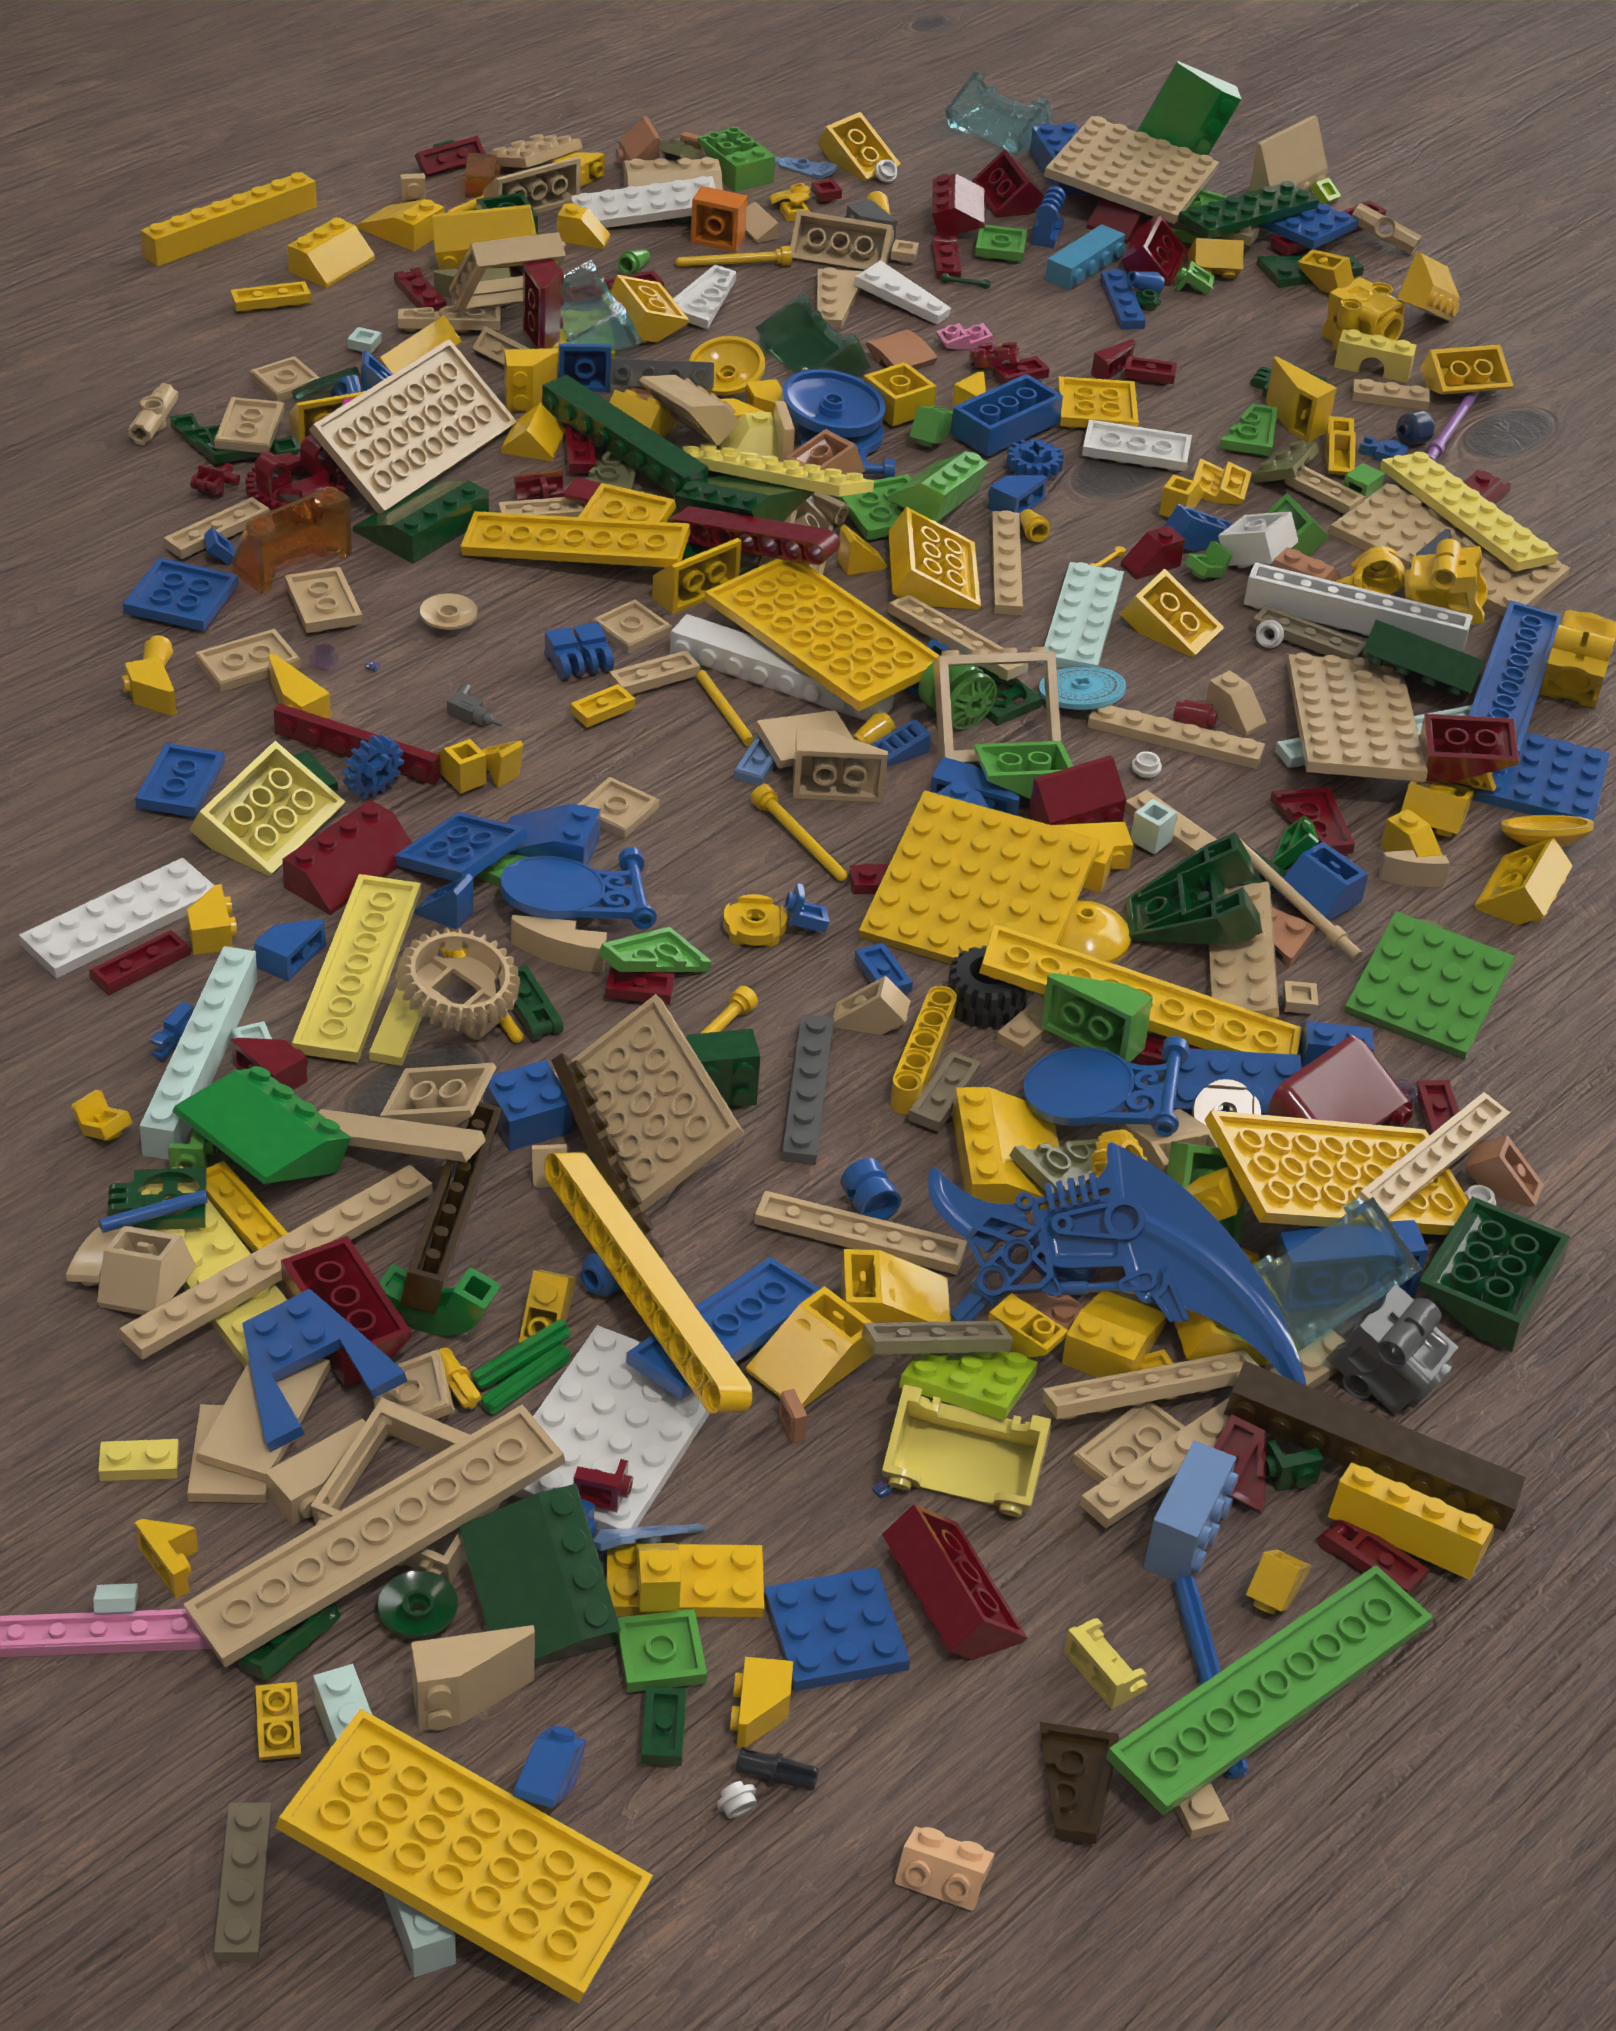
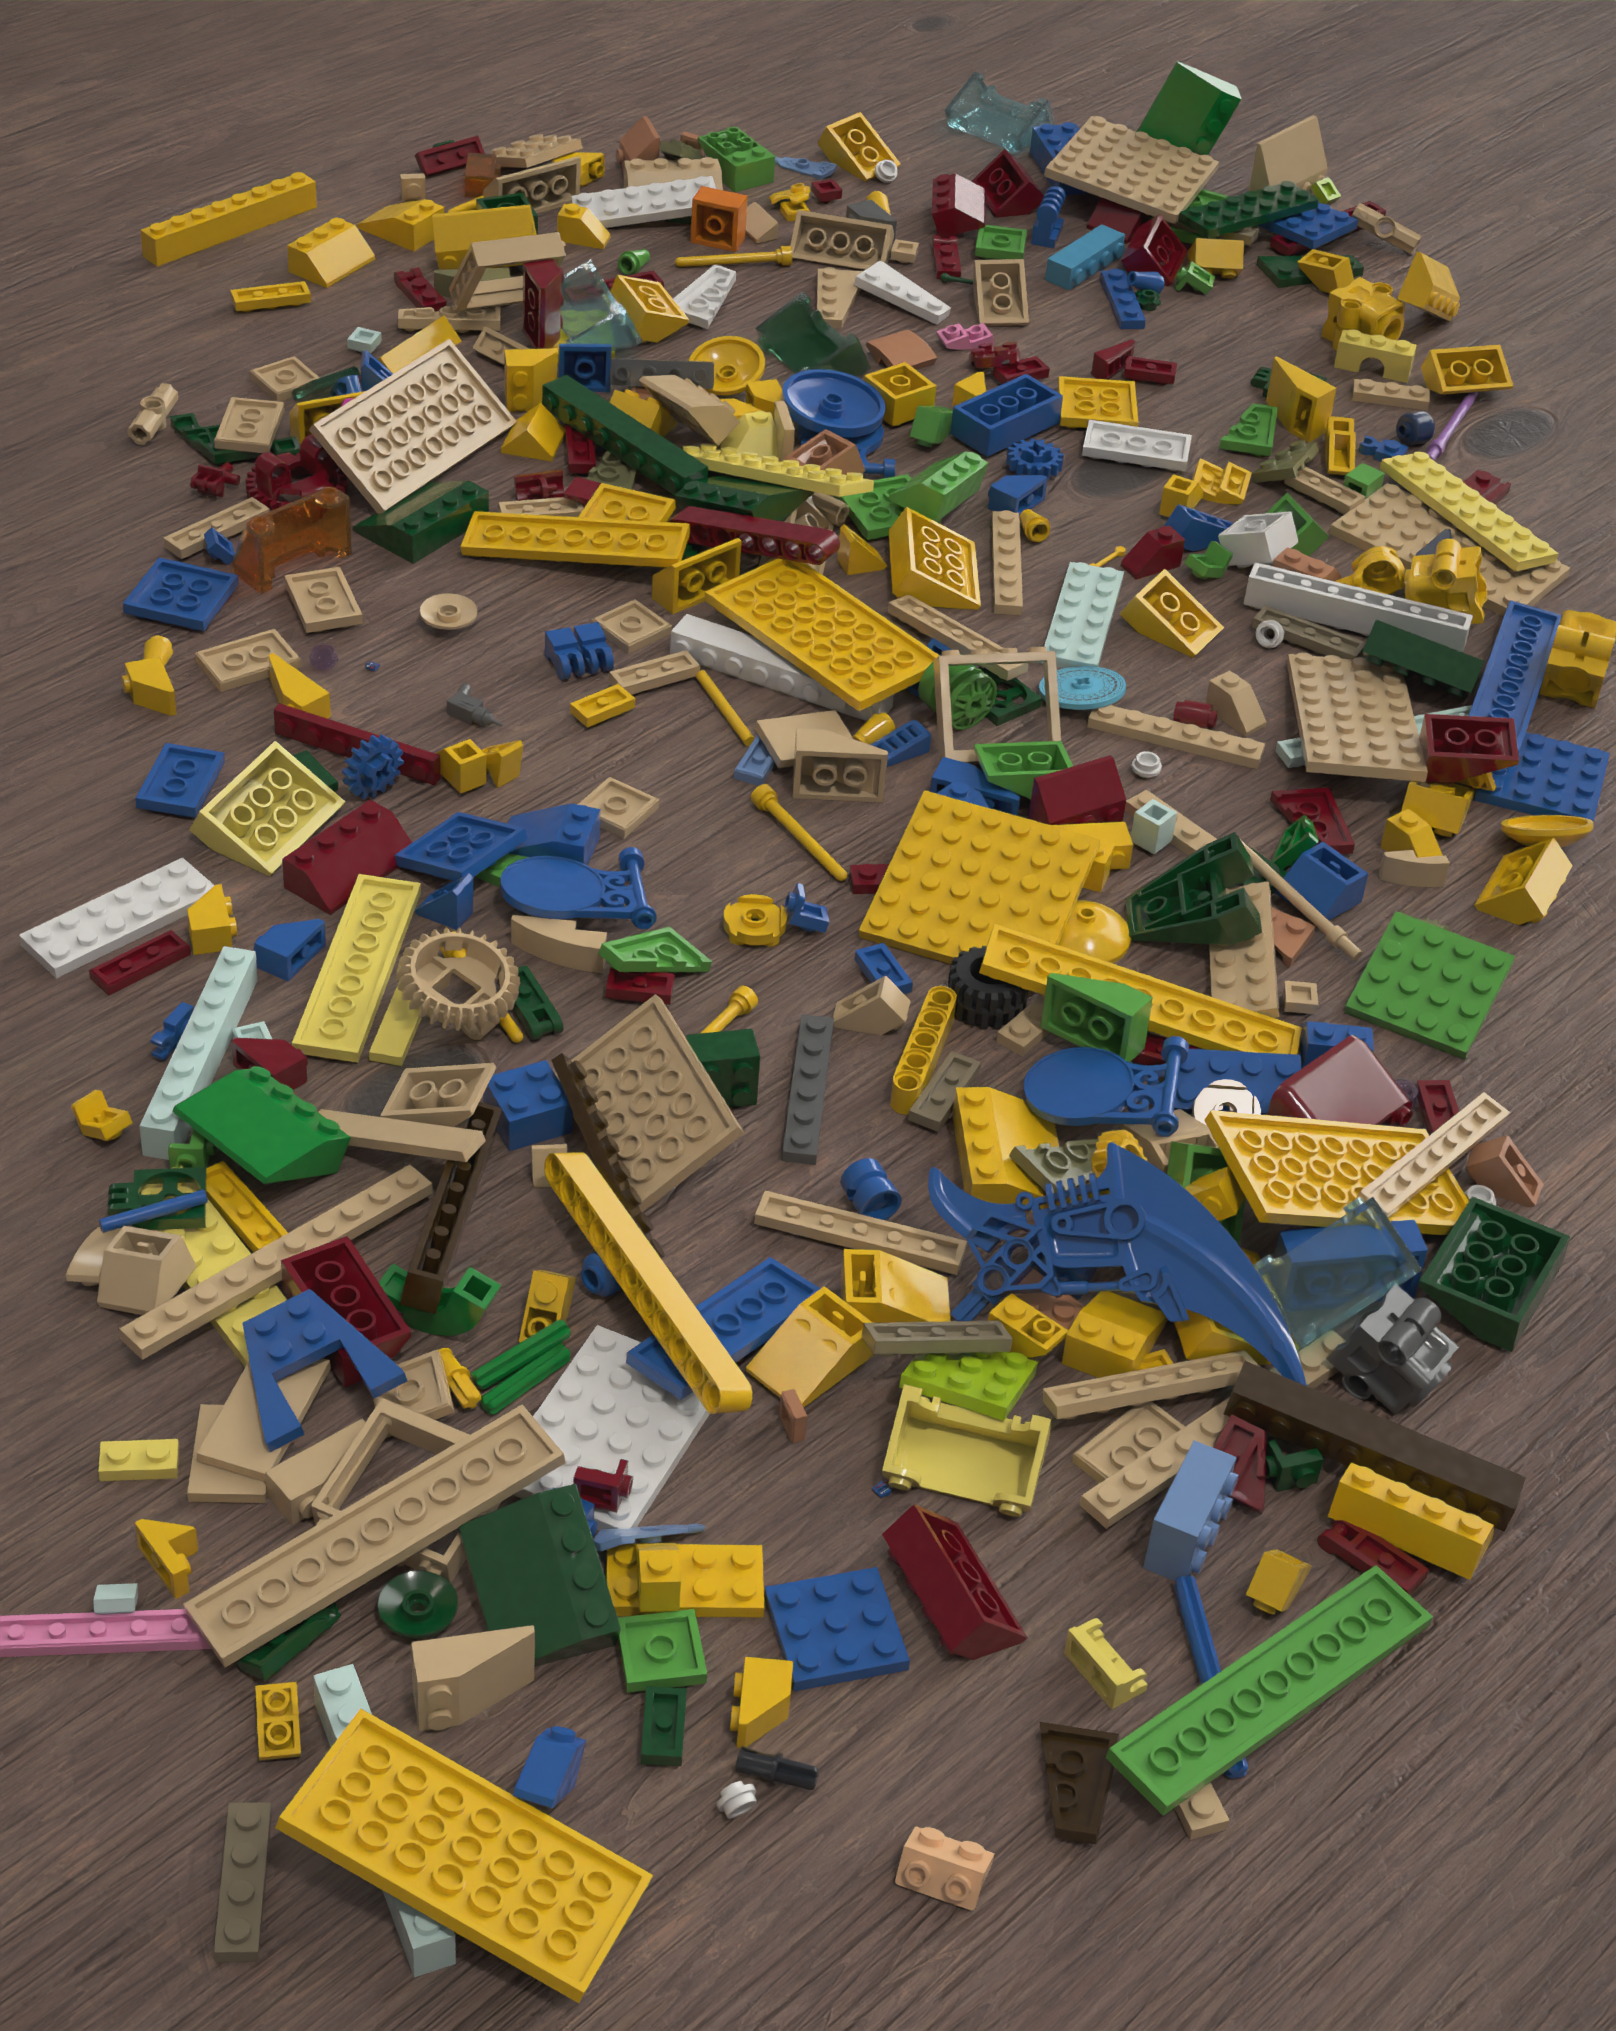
none -> tan slope [972,259,1029,326]

